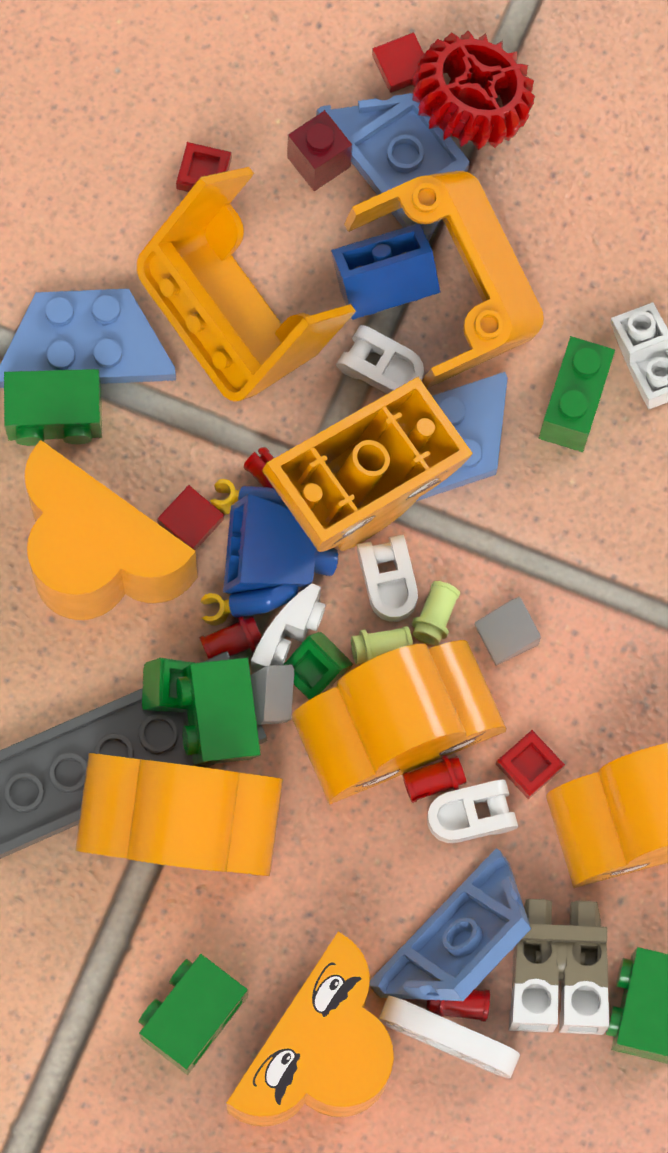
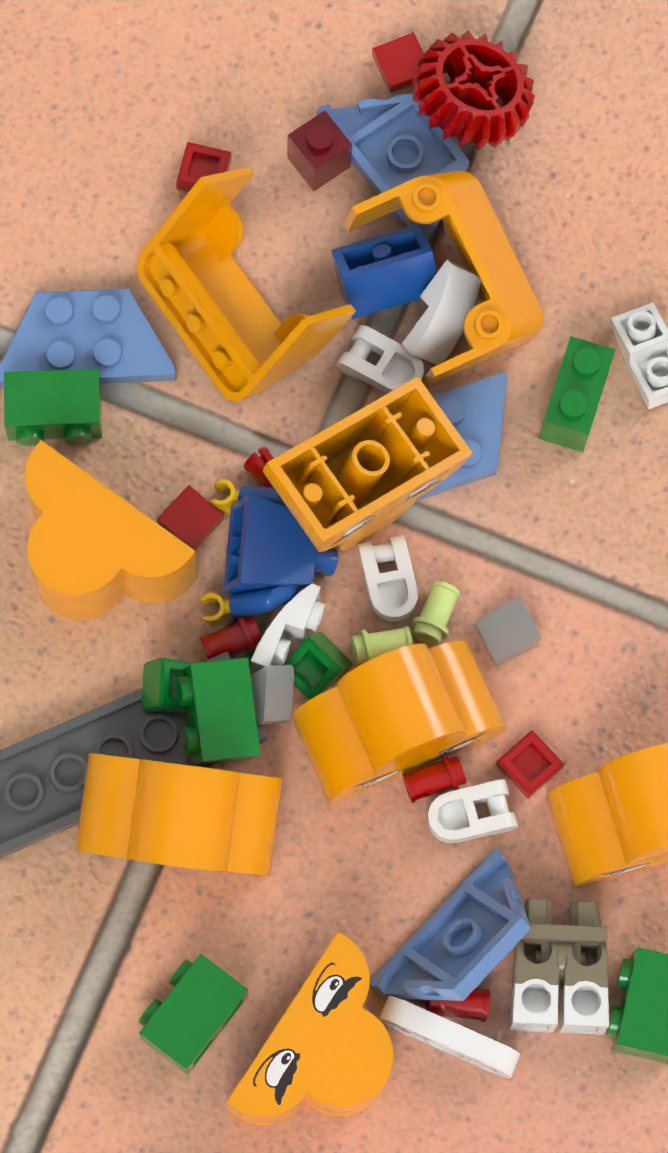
none -> white slope [402,259,481,365]

